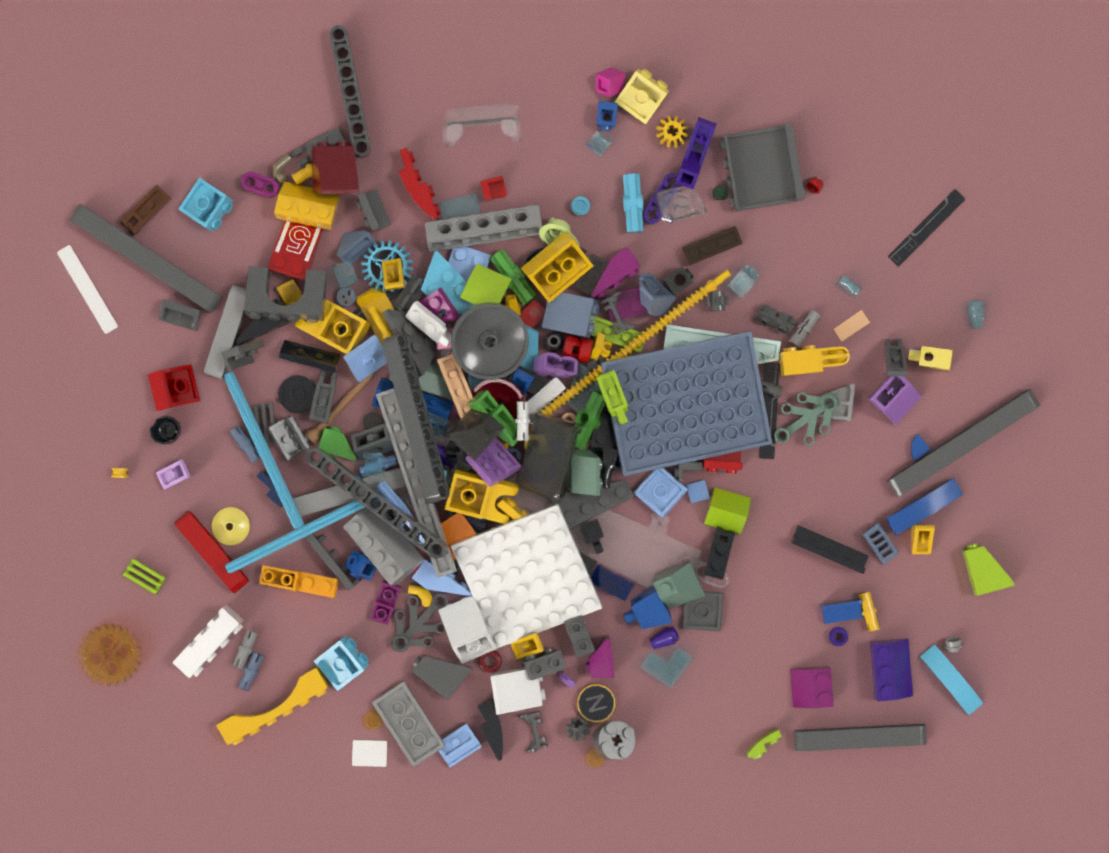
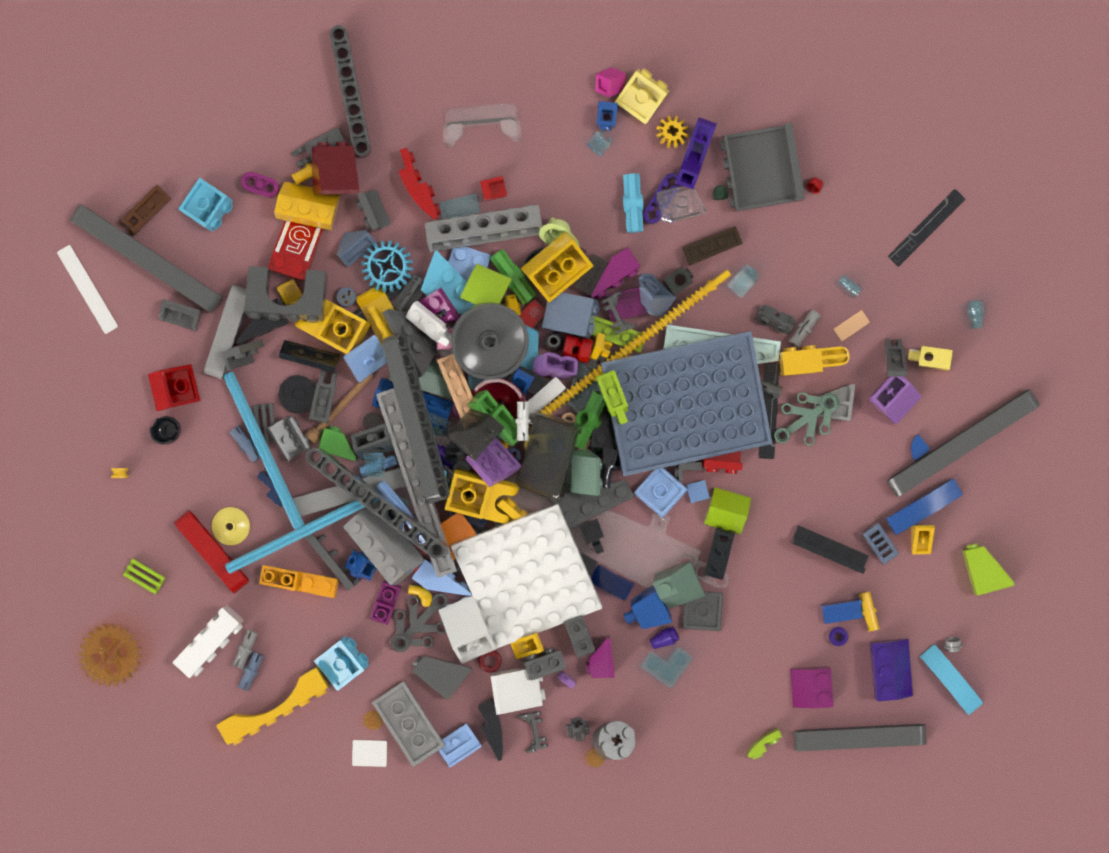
lavender slope [156,459,191,490] -> none
dark tan arm [273,154,292,183] -> none
clear light blue panel [332,260,360,288] -> none
yellow slope [382,258,406,291] -> none
medium azure plate [571,196,590,216] -> none
black tile [577,684,615,722] -> none
dark grey gear [706,291,729,311] -> none

